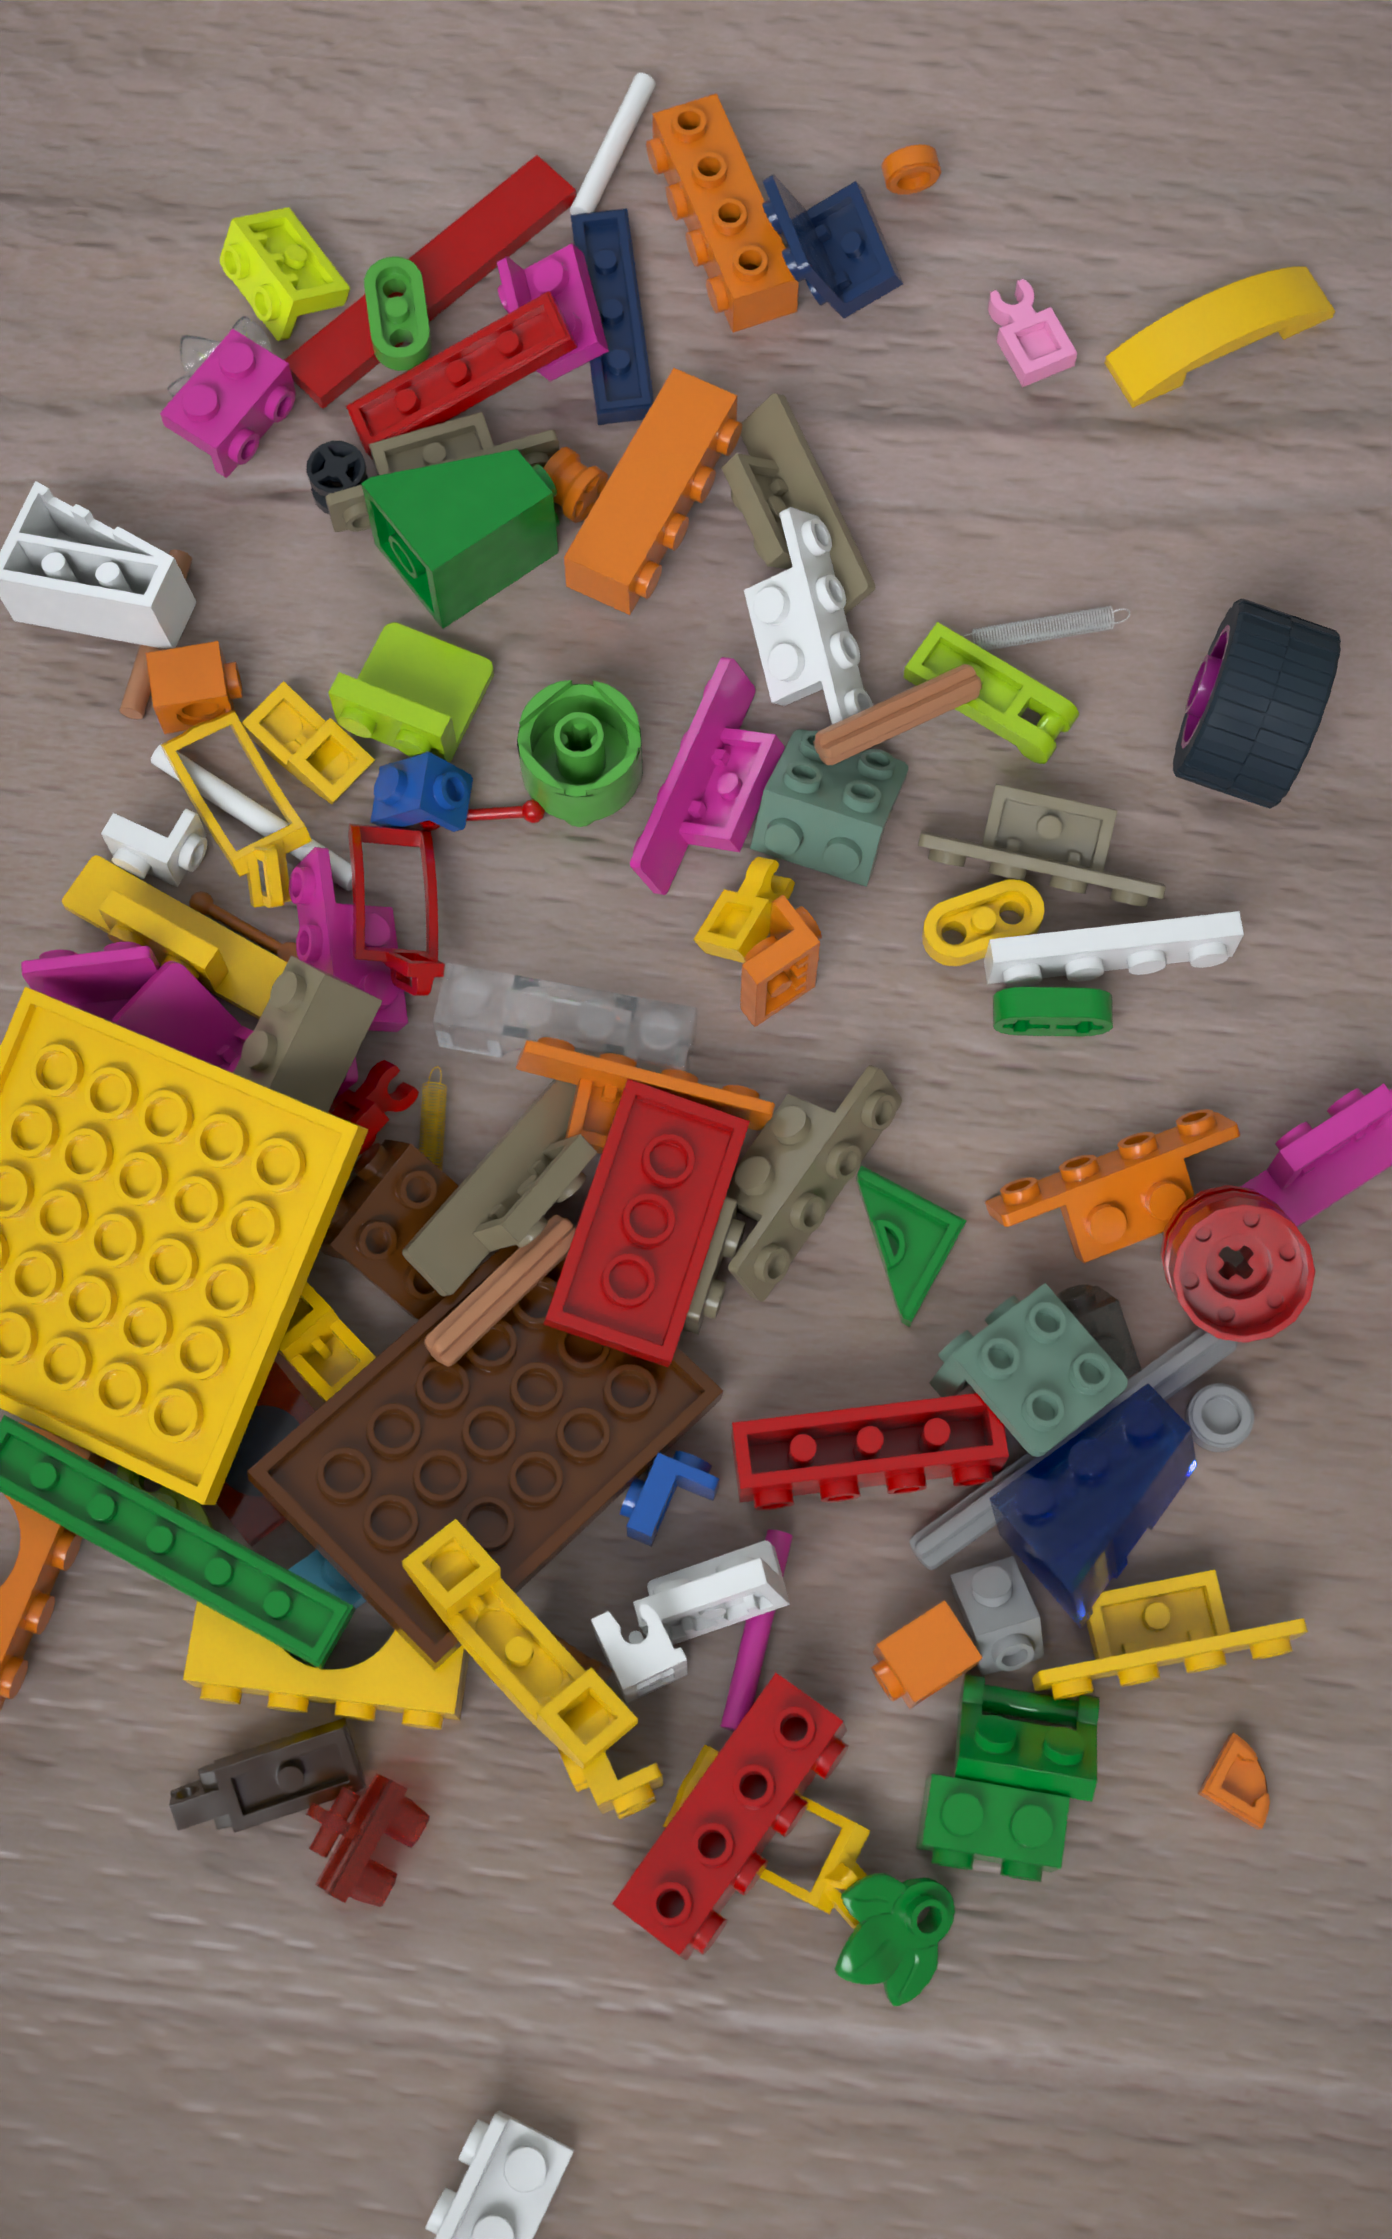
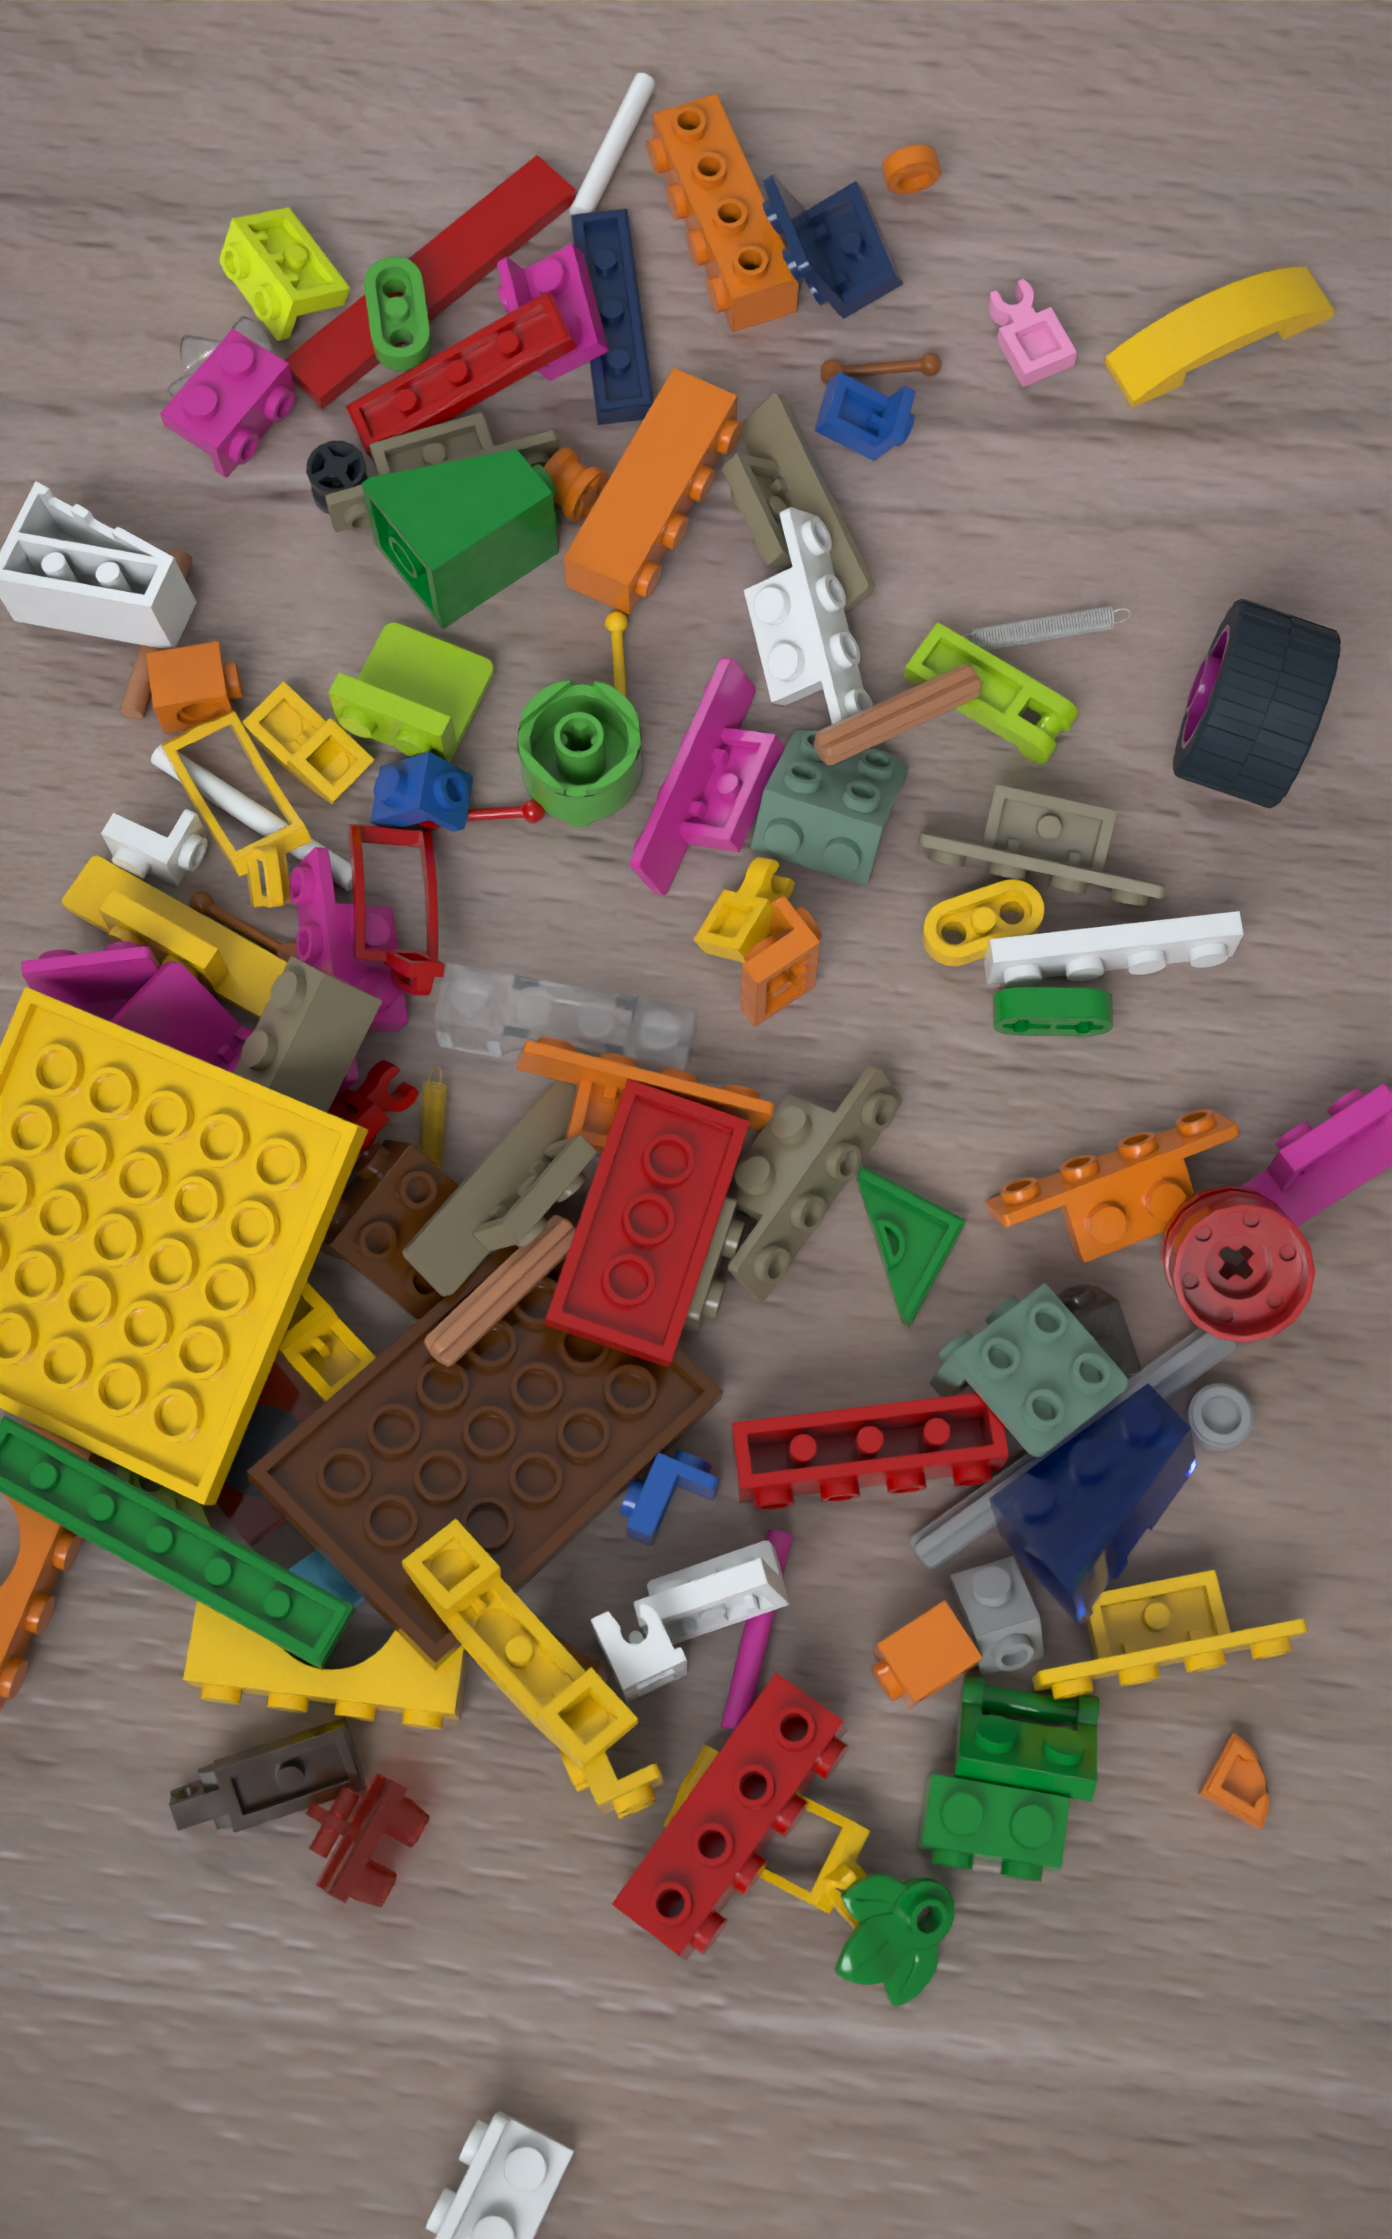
none -> yellow hinge [604,611,628,698]
none -> blue bracket [814,372,915,461]
none -> dark orange hinge [820,353,942,385]

